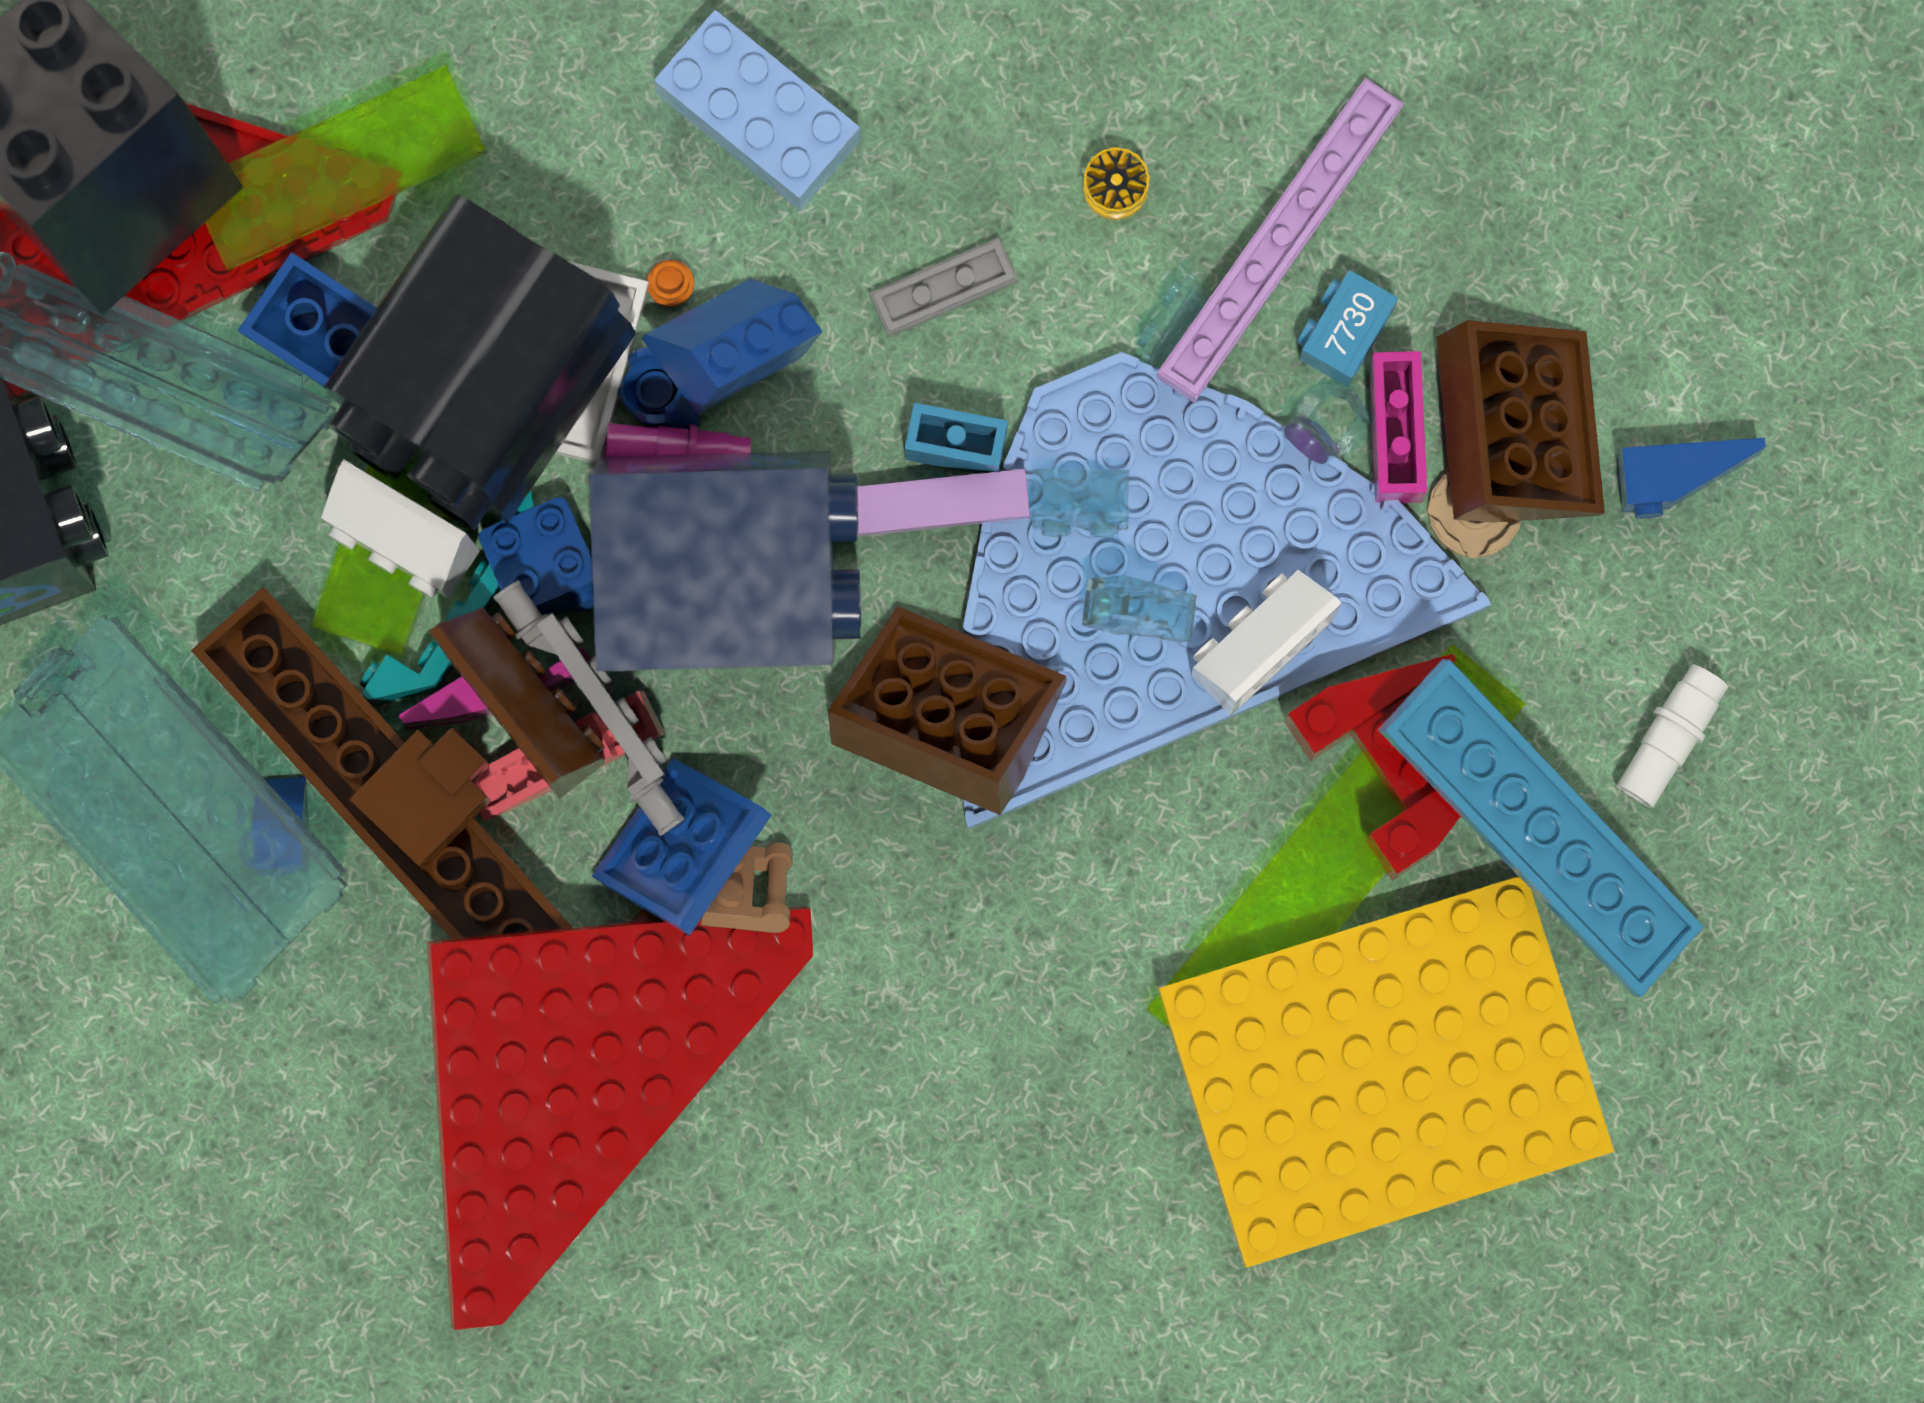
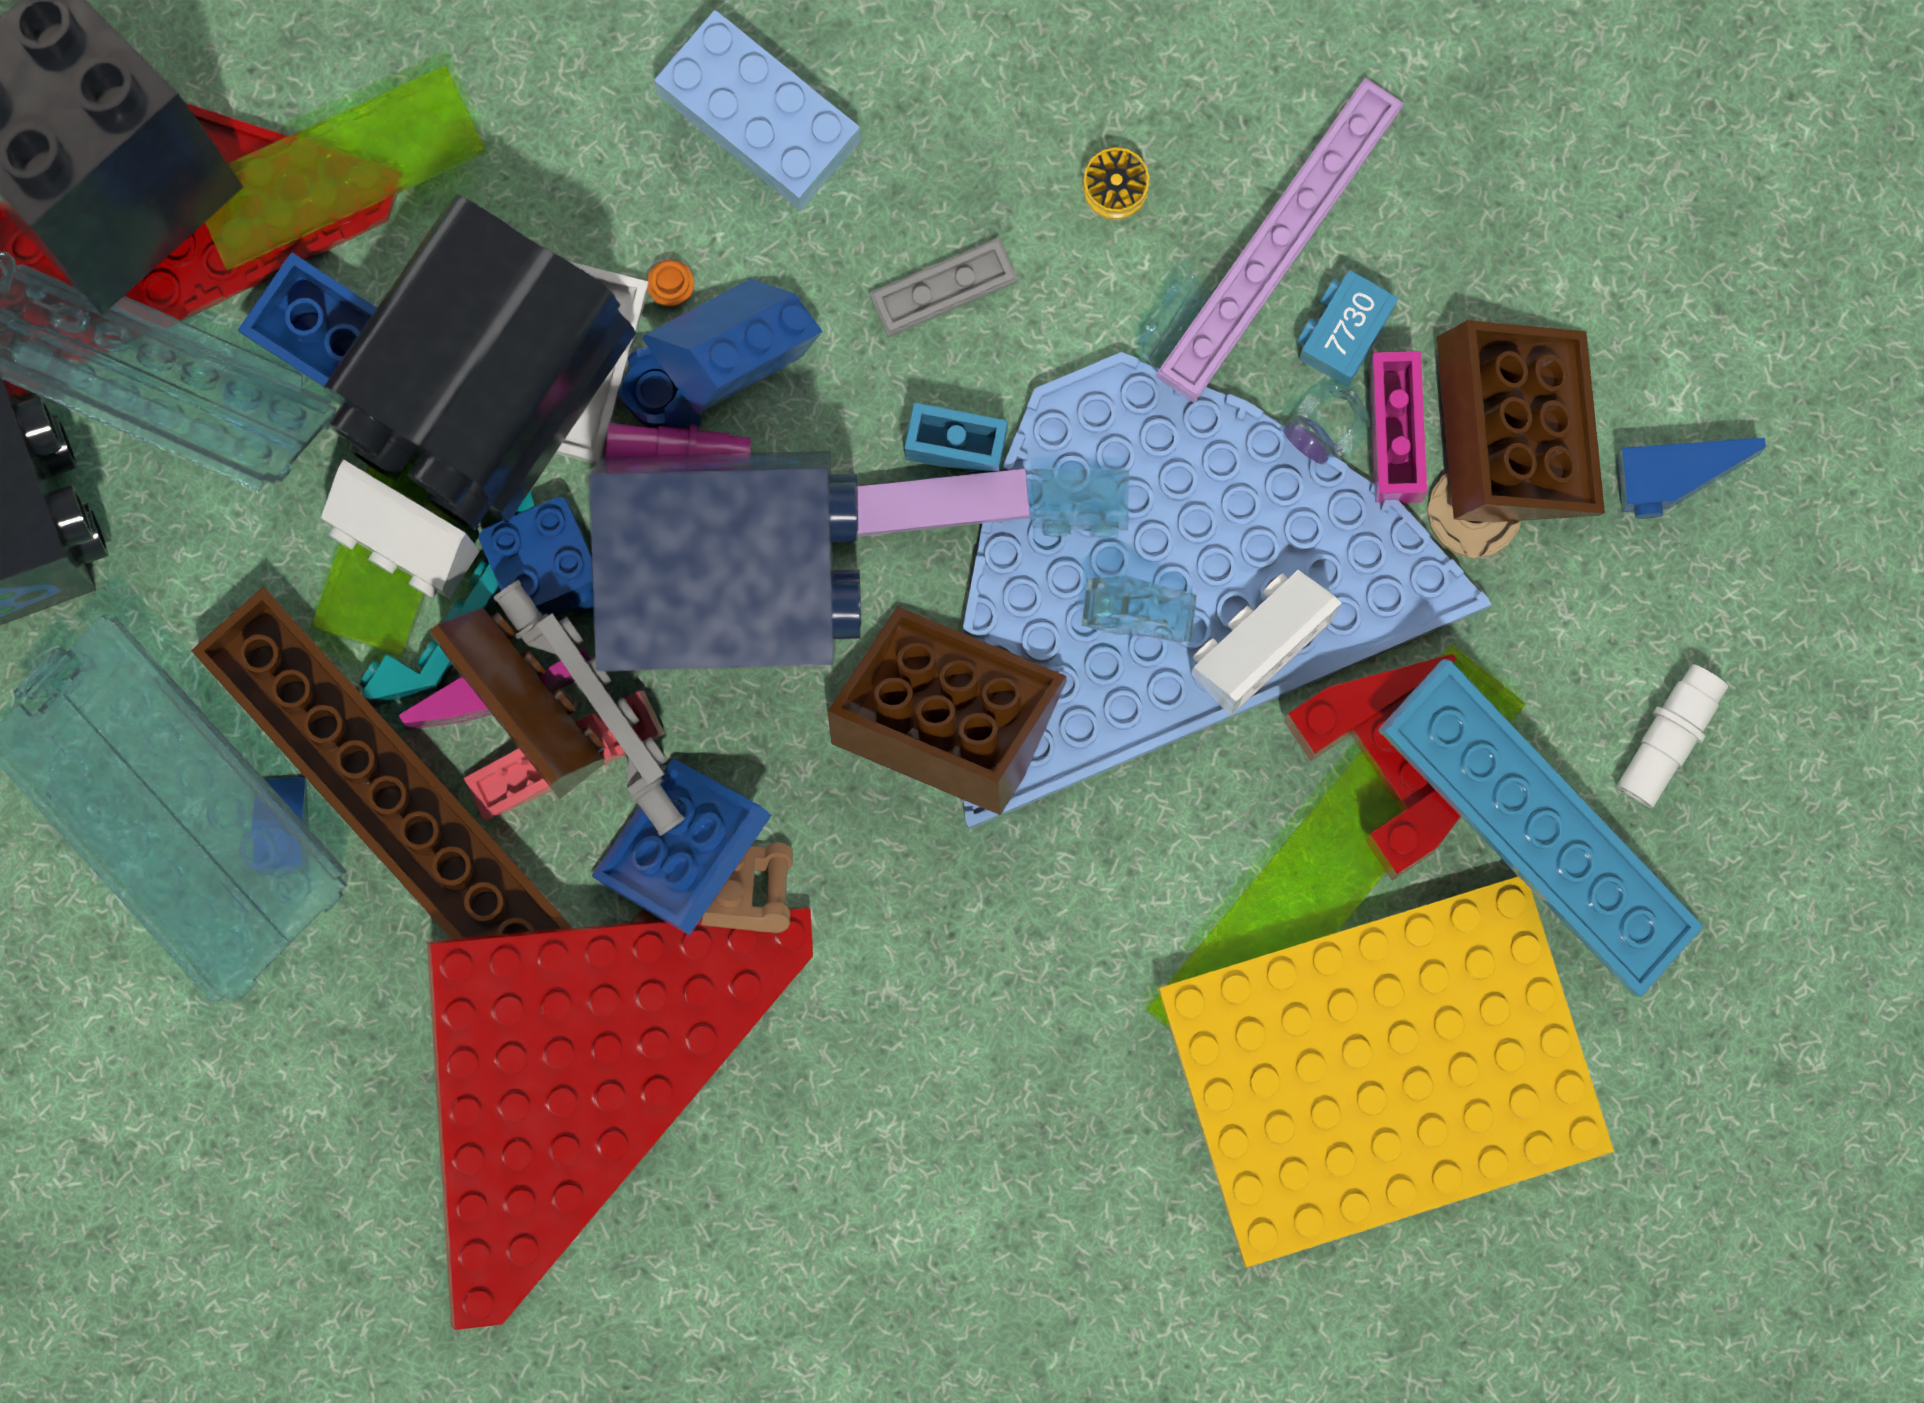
reddish brown piece [350,727,491,871] -> none

